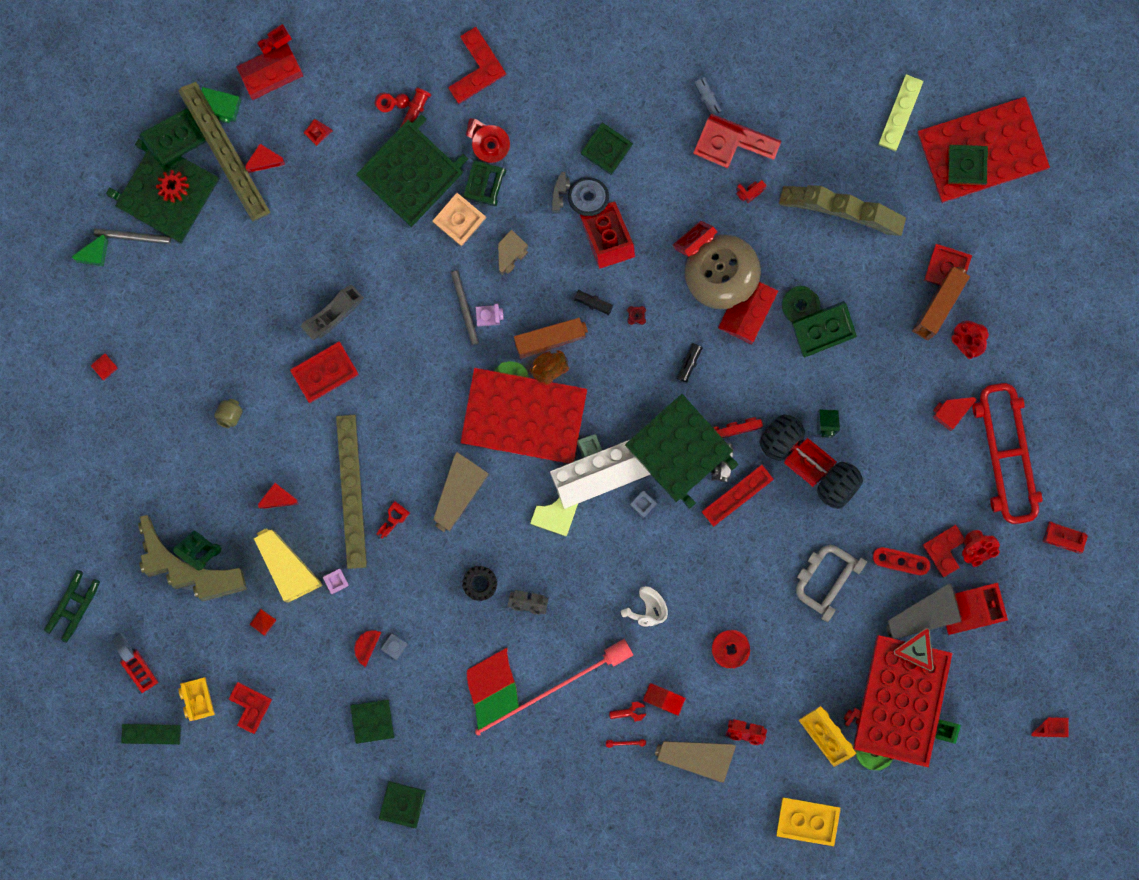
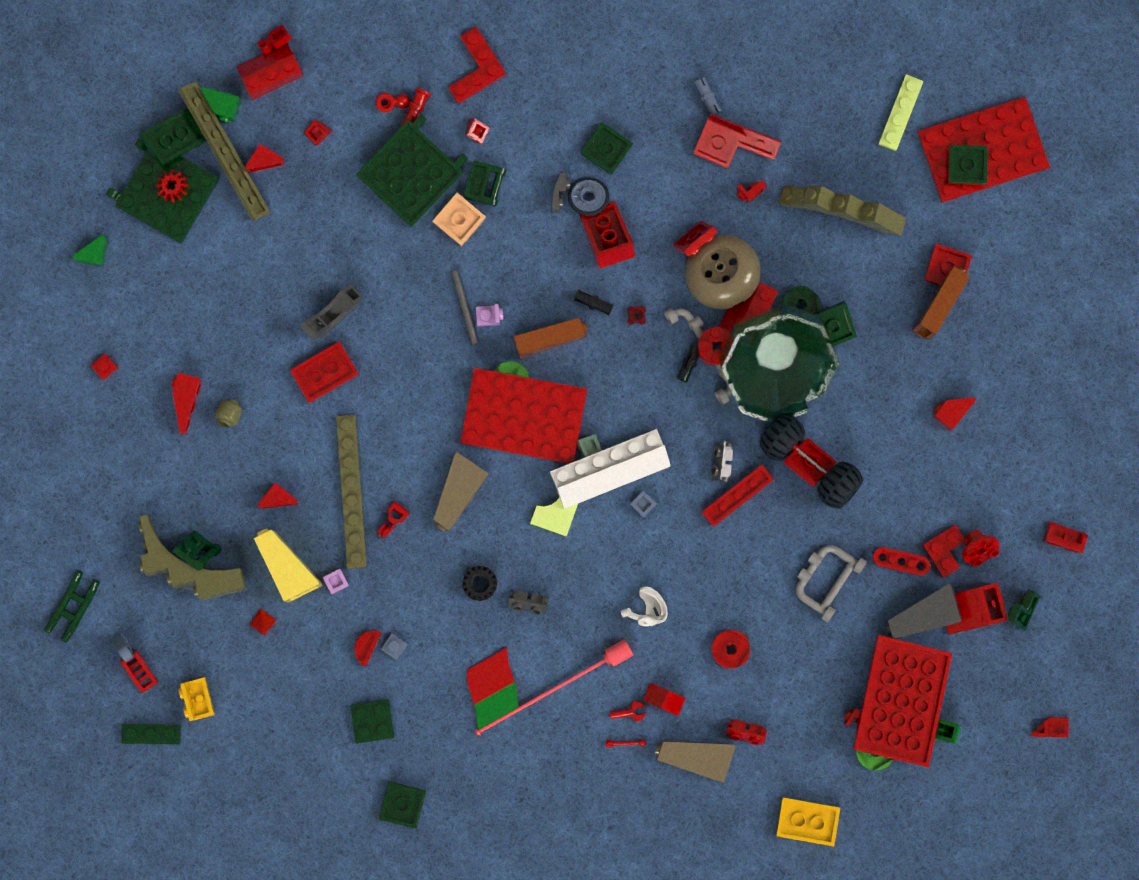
flat silver bar [94,228,171,244] -> none
red plate [229,682,273,734] -> none
red dish [472,125,510,163] -> none
dark tan slope [498,230,528,275] -> none
clear orange plate [530,350,569,385] -> none
dark green plate [625,394,739,509] -> none
red plate [713,417,763,438] -> none
yellow plate [799,706,856,767] -> none
dark green slope [817,409,840,438] -> none
piece [894,628,934,671] -> none
red plate [952,320,989,359] -> none
red bar [972,383,1043,524] -> none
none -> red slope [171,373,202,435]
none -> light grey bar [664,308,735,405]
none -> red plate [697,326,736,366]
none -> clear green windscreen [719,304,840,423]
none -> dark green plate [1007,589,1040,631]

